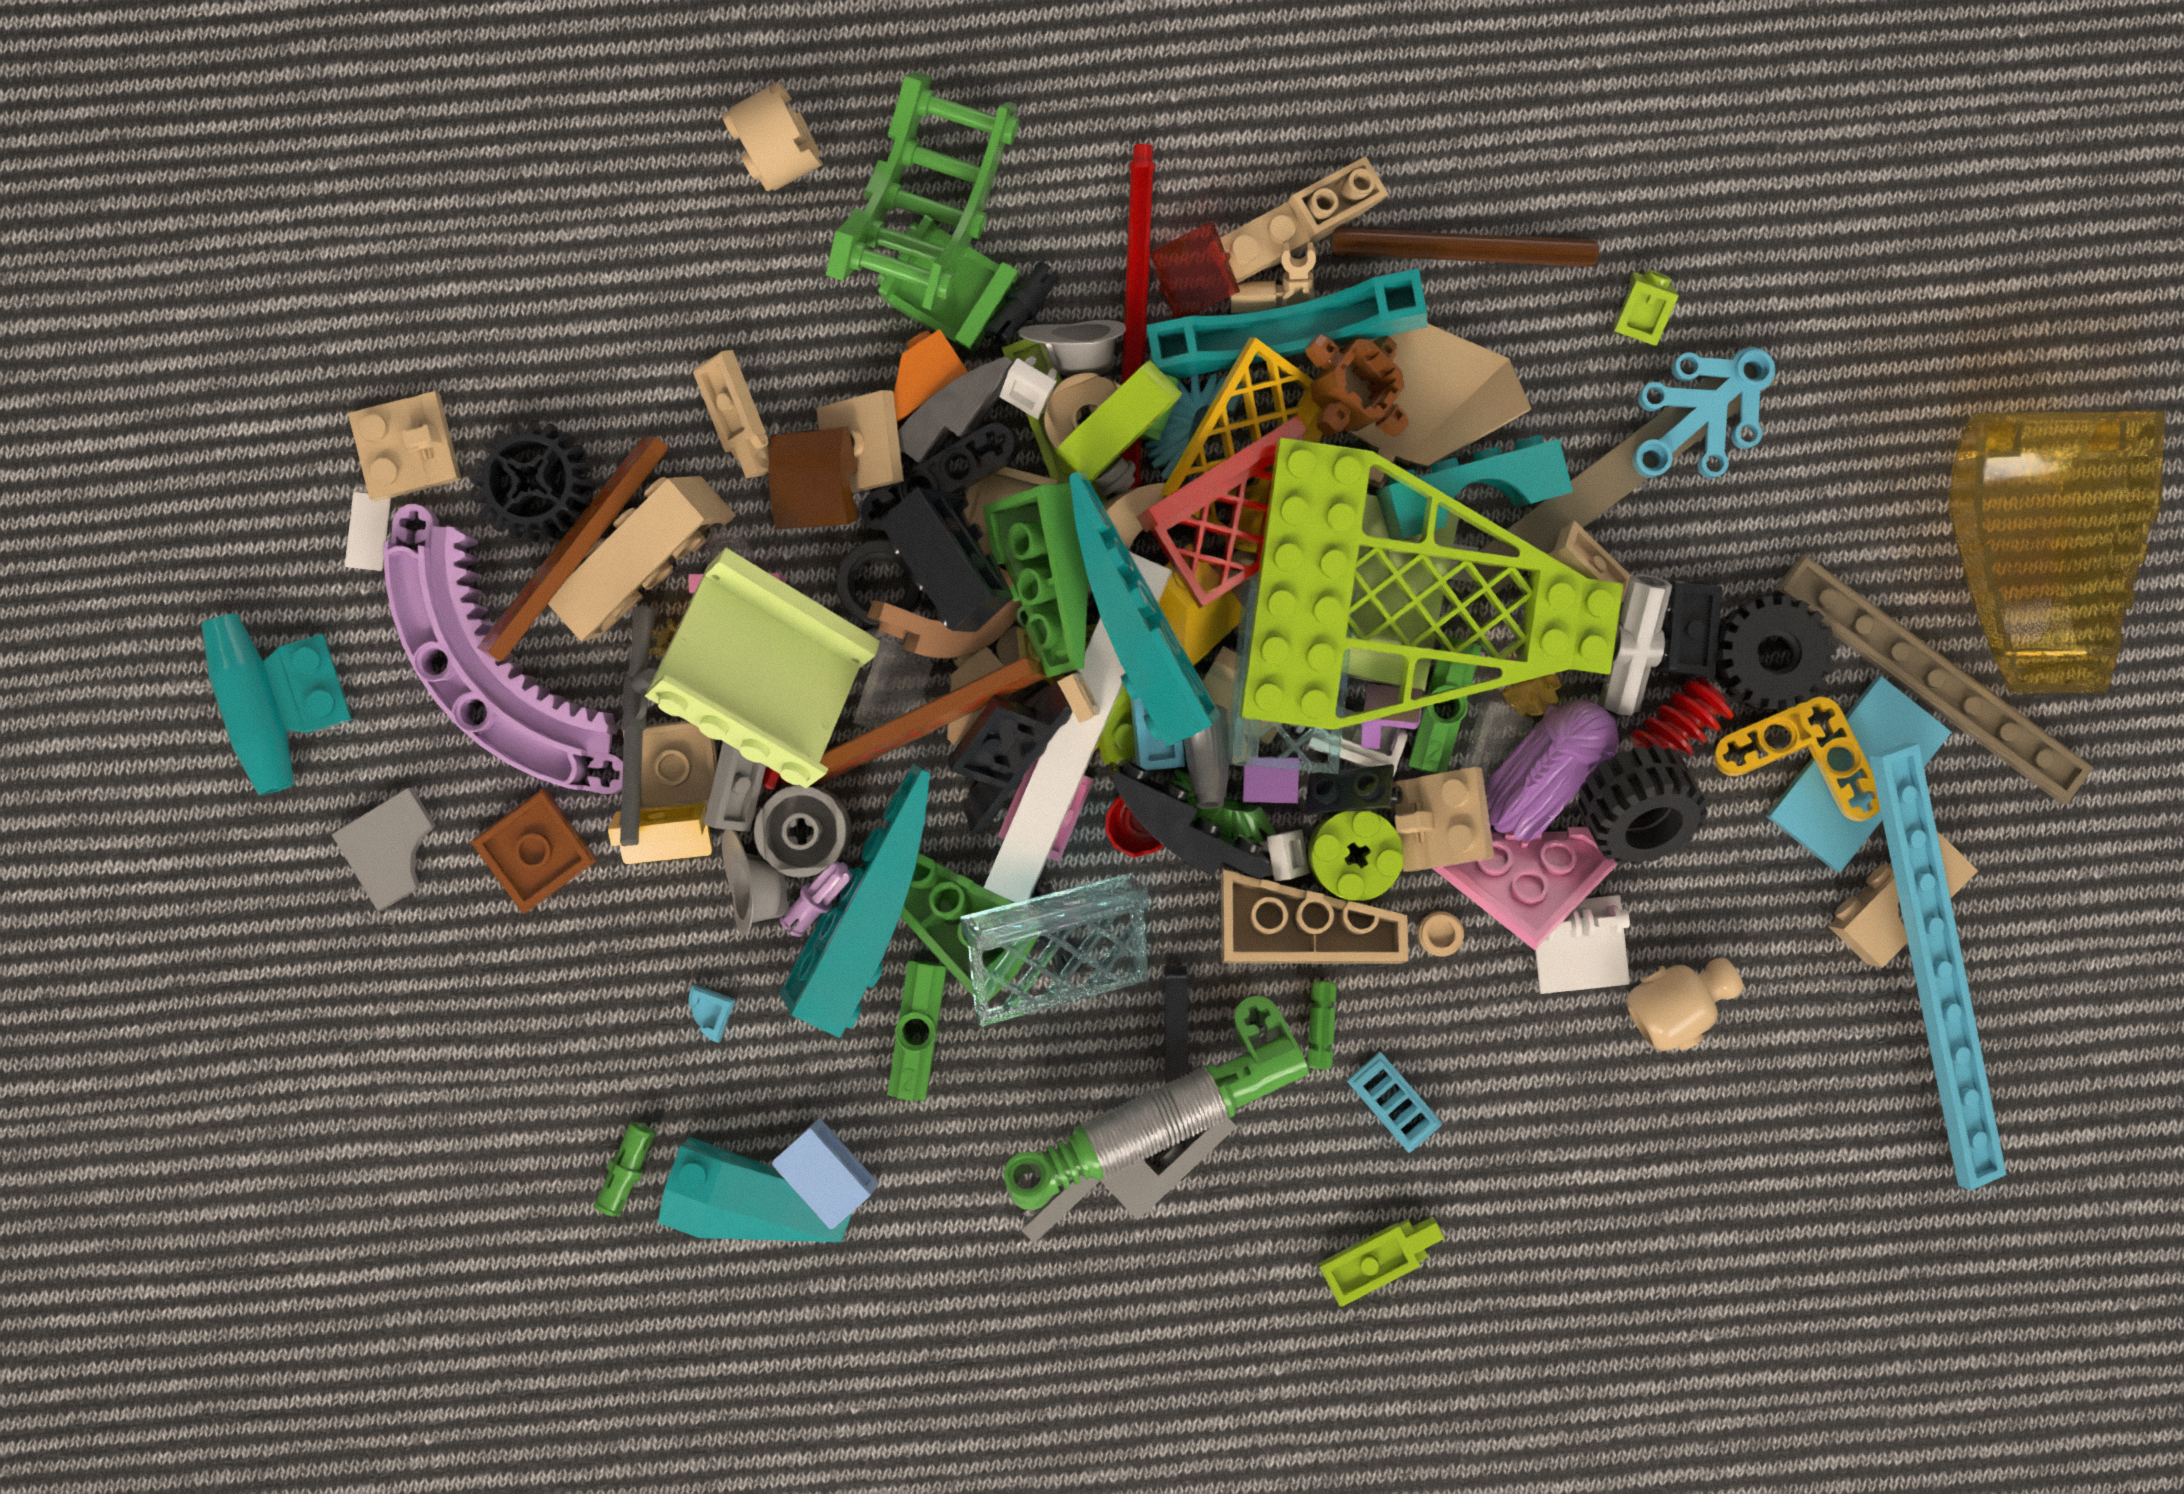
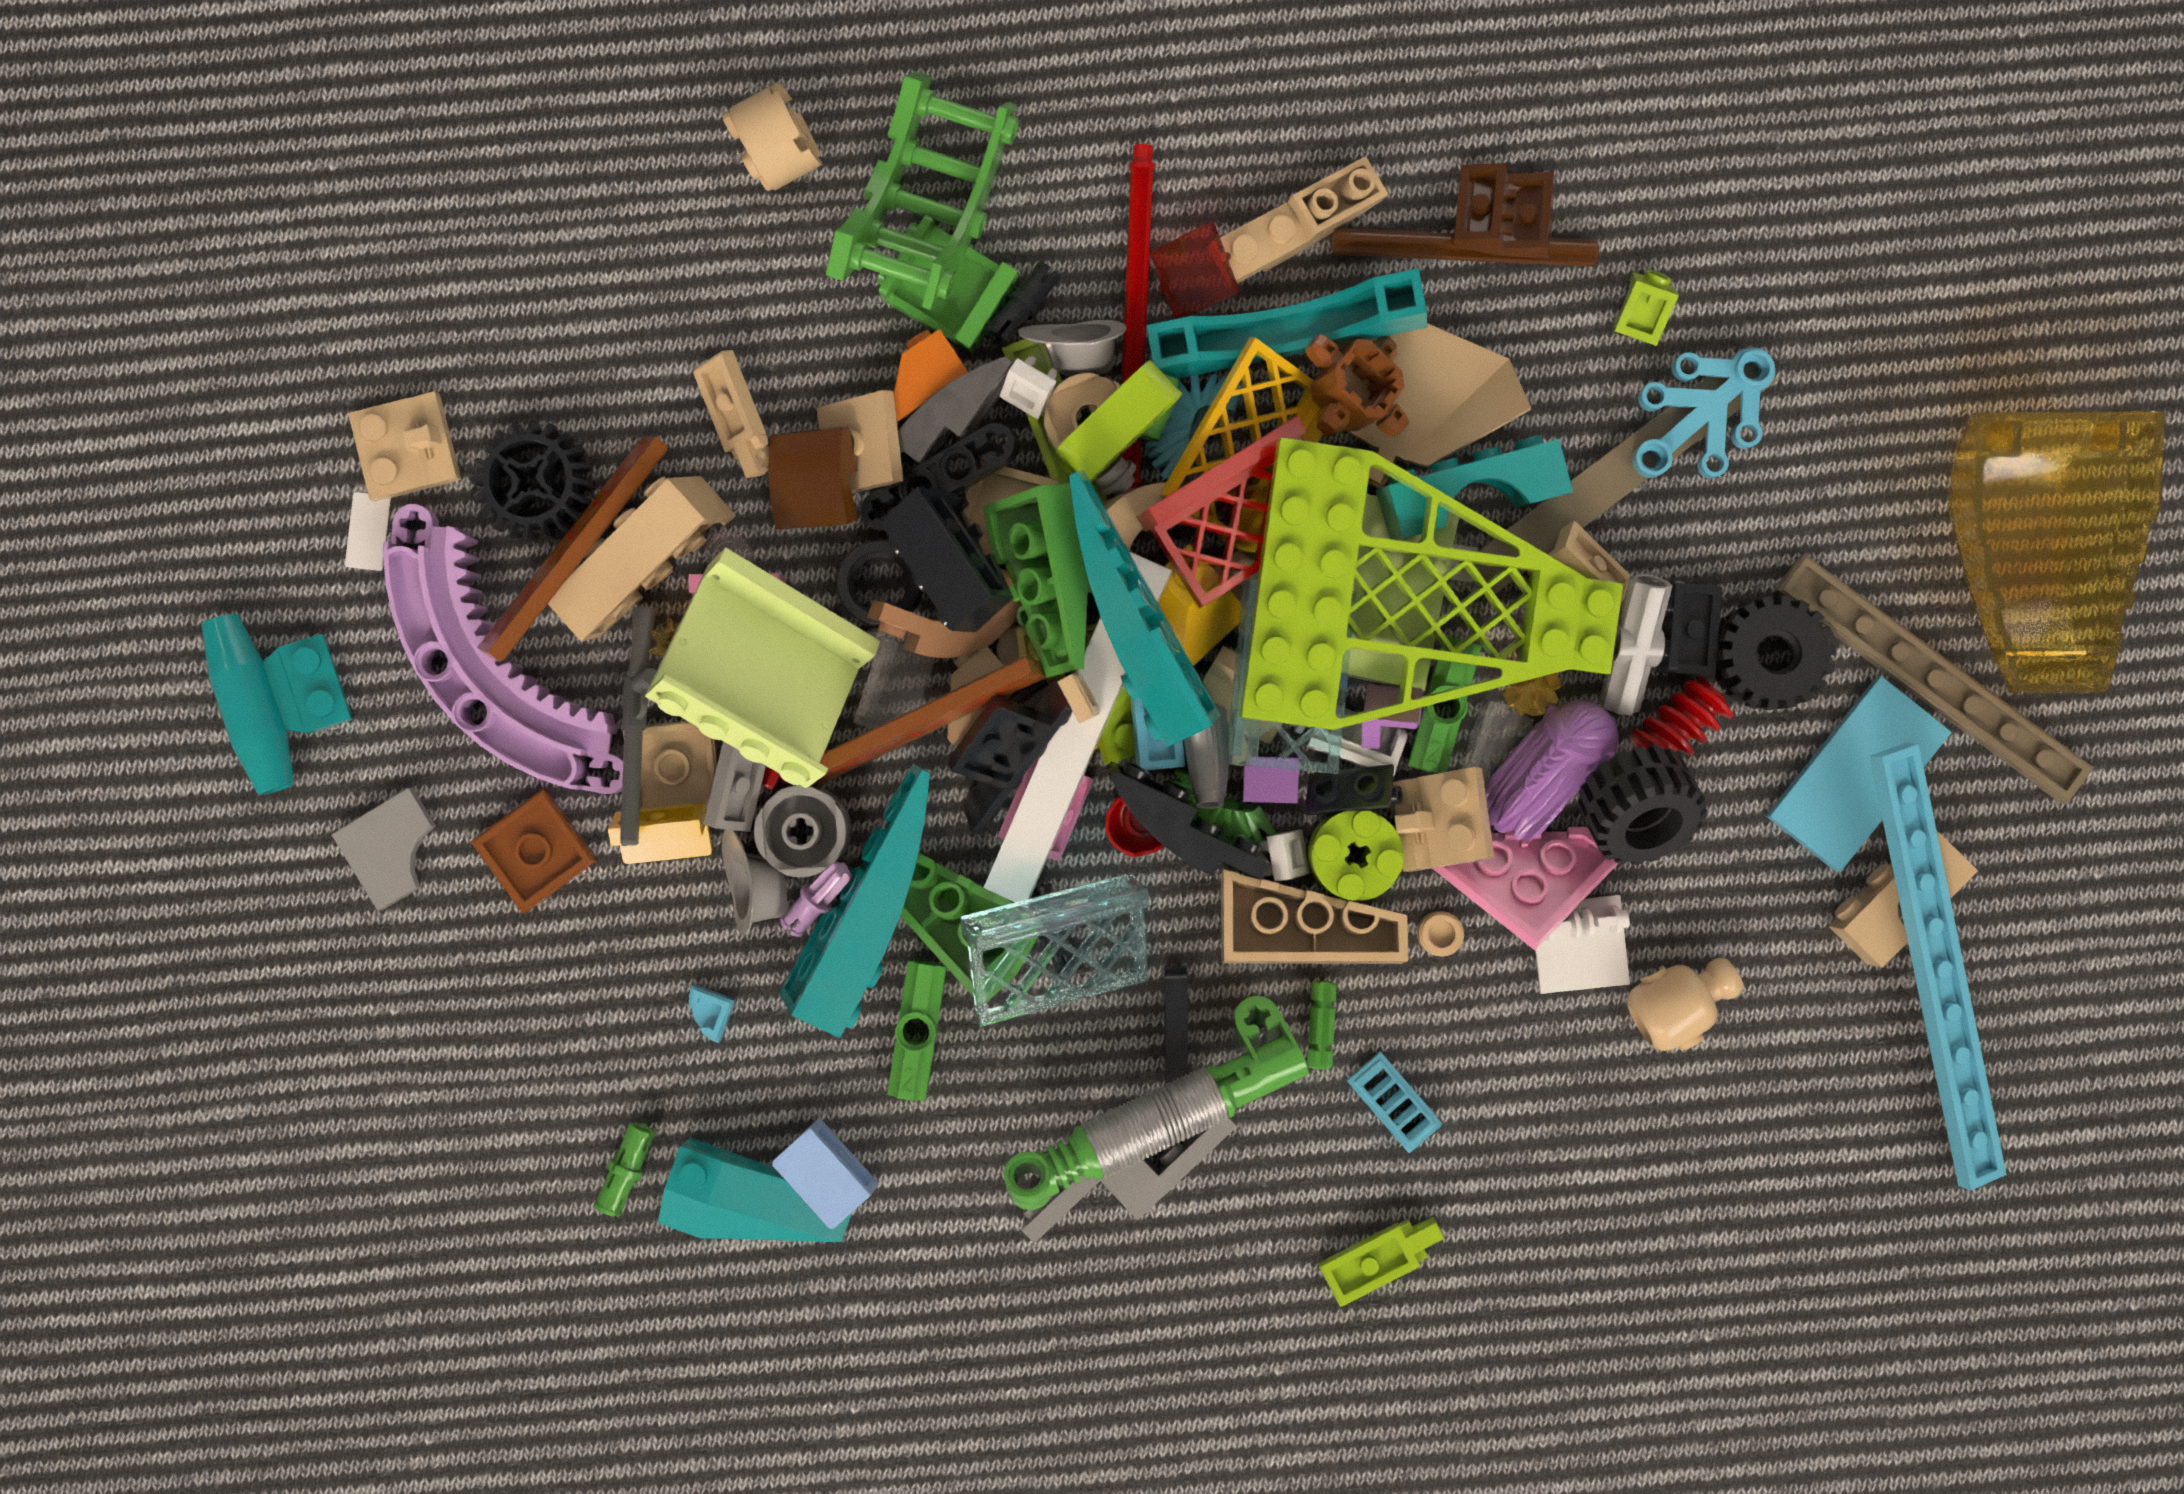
tan bar [1231,242,1316,314] -> none
yellow beam [1713,697,1880,822] -> none
none -> reddish brown slope [1454,163,1555,258]

